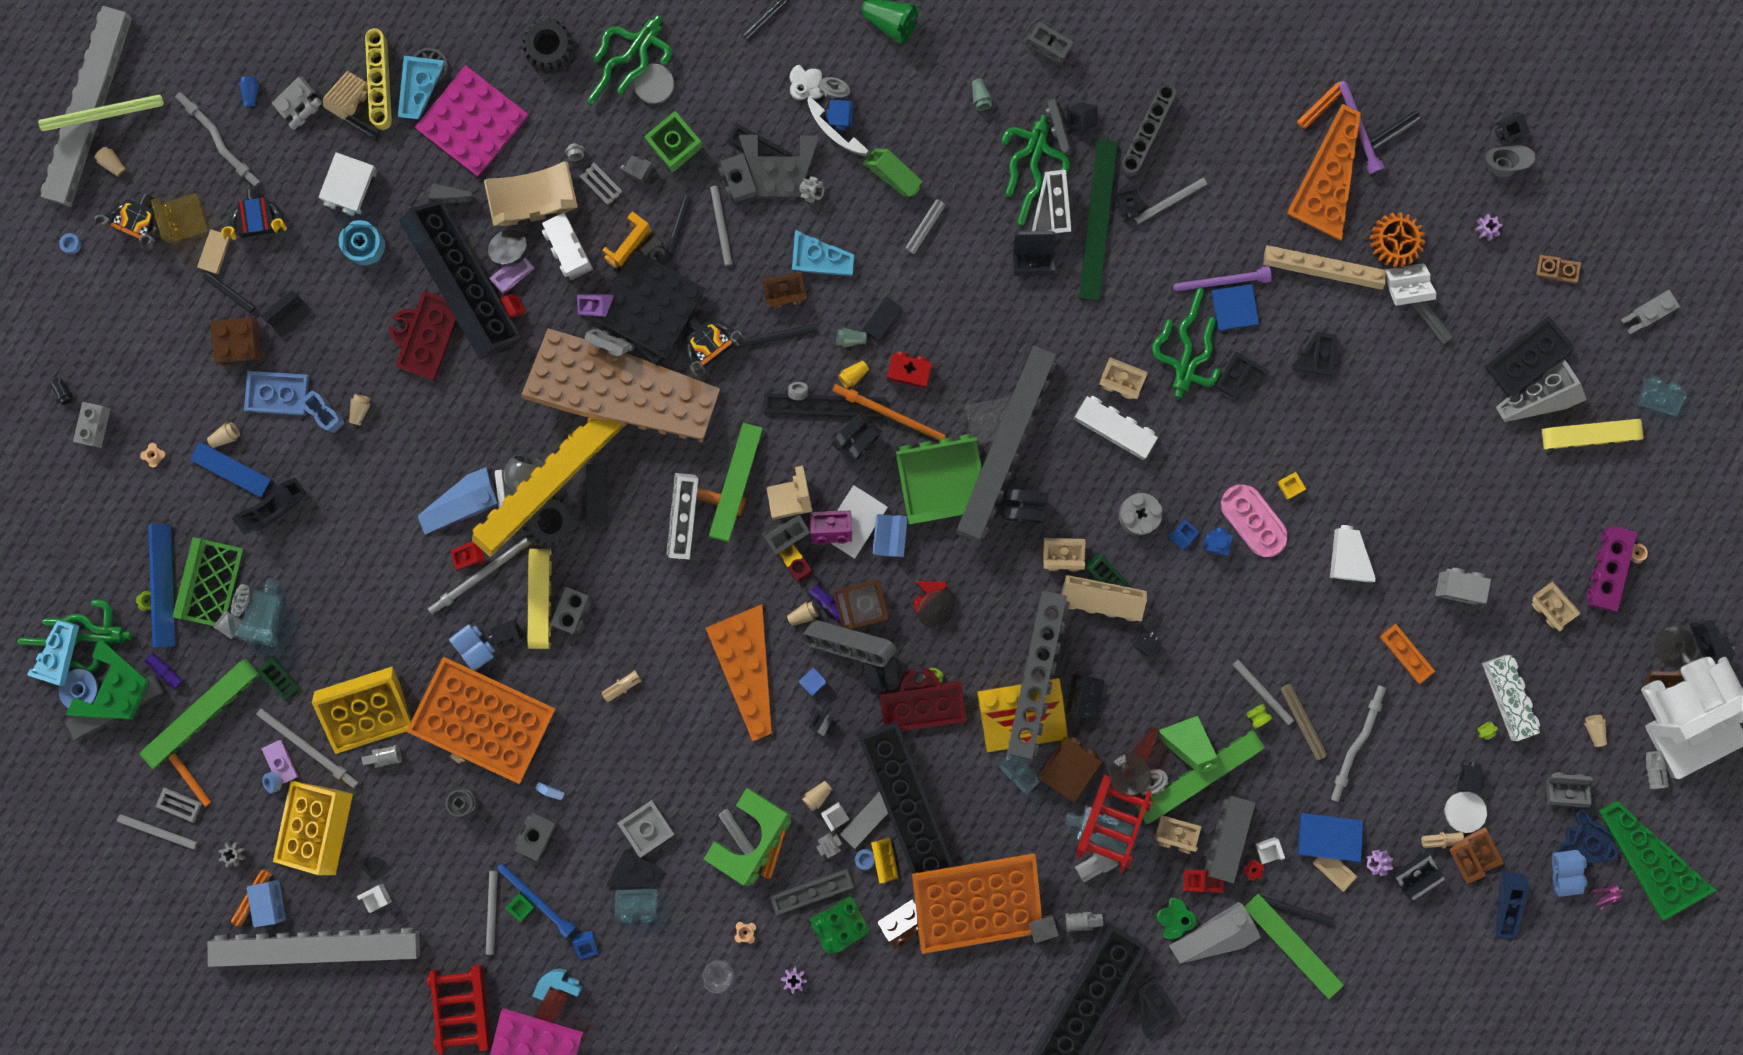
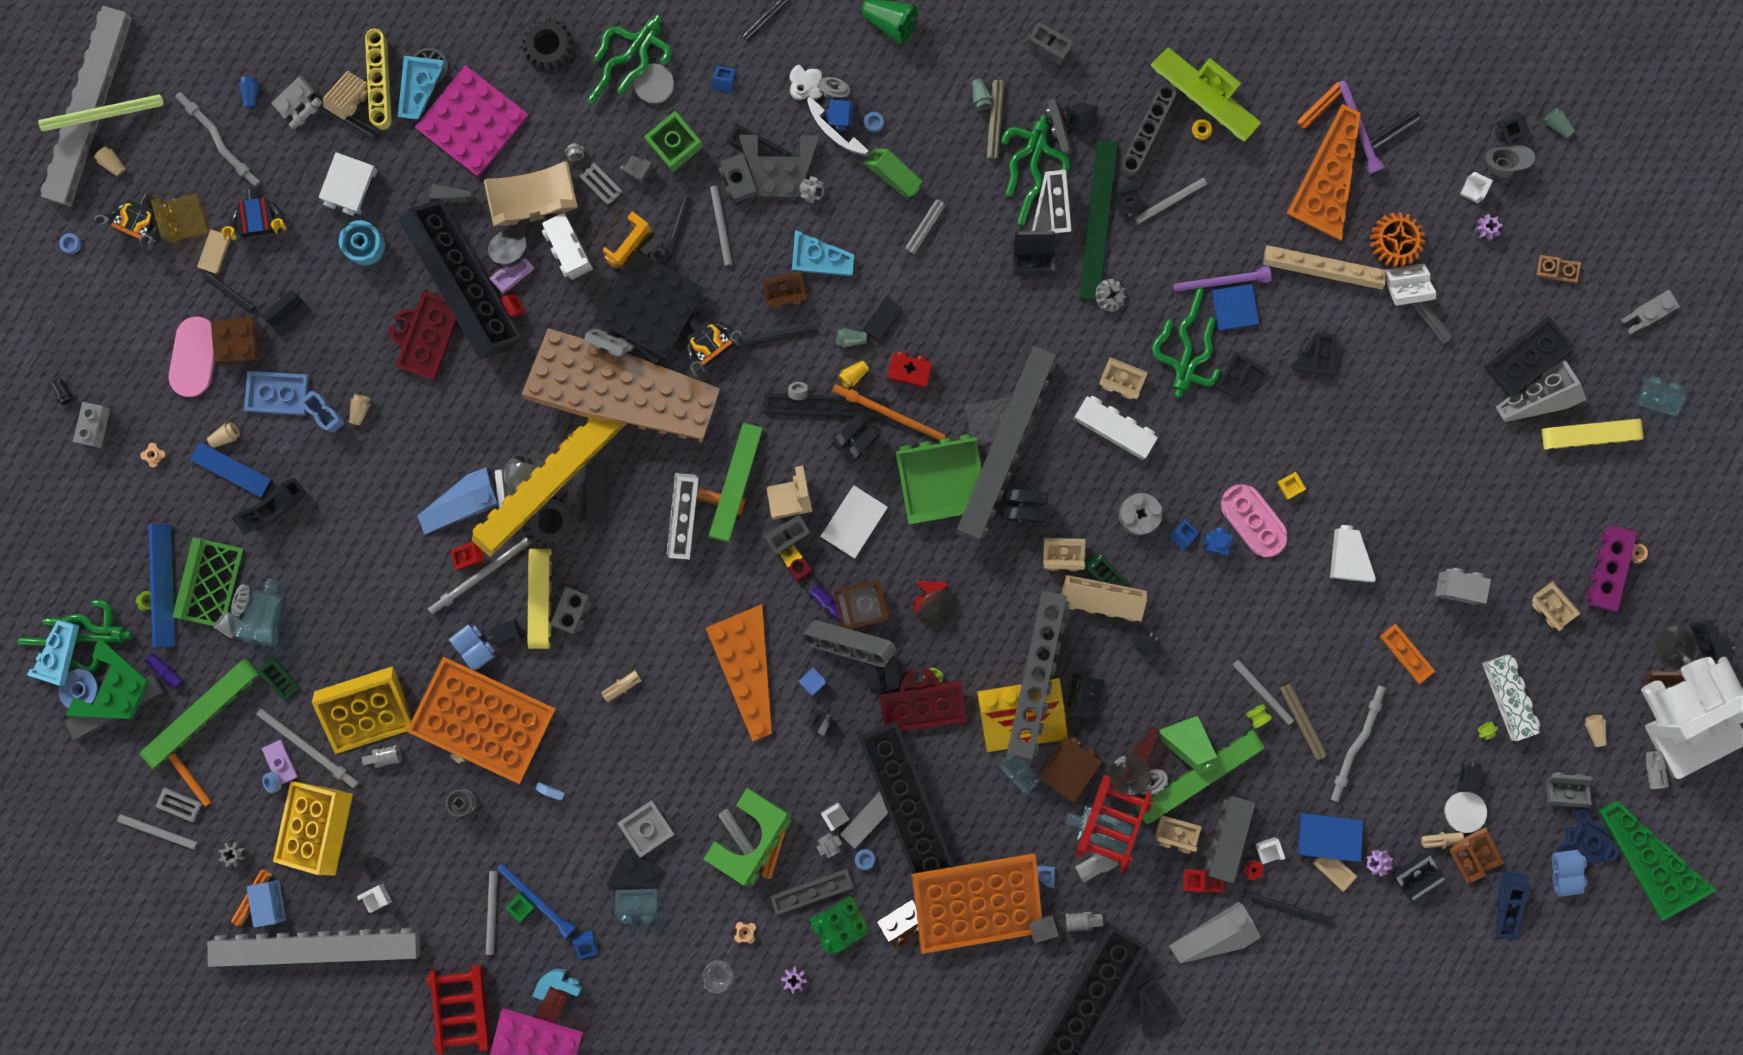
dark grey brick [514,812,558,861] -> none
medium lavender slope [577,294,614,316] -> none
tan cone [787,601,819,626] -> none
tan cone [802,781,832,811] -> none
magenta bracket [810,510,853,545] -> none
yellow plate [871,838,899,883] -> none
medium blue panel [873,514,908,557] -> none
green plate [1155,898,1196,939] -> none
bright green tile [1244,894,1344,999] -> none
flat silver piece [1590,884,1623,911] -> none
none -> bright pink tile [169,317,214,397]
none -> blue slope [712,66,736,93]
none -> medium blue tile [864,112,884,133]
none -> dark tan axle [987,80,1004,160]
none -> medium blue tile [1037,866,1055,888]
none -> light grey gear [1096,279,1126,312]
none -> lime bracket [1151,48,1261,141]
none -> yellow plate [1192,119,1212,140]
none -> white panel [1460,172,1493,203]
none -> sand green cone [1544,108,1575,138]

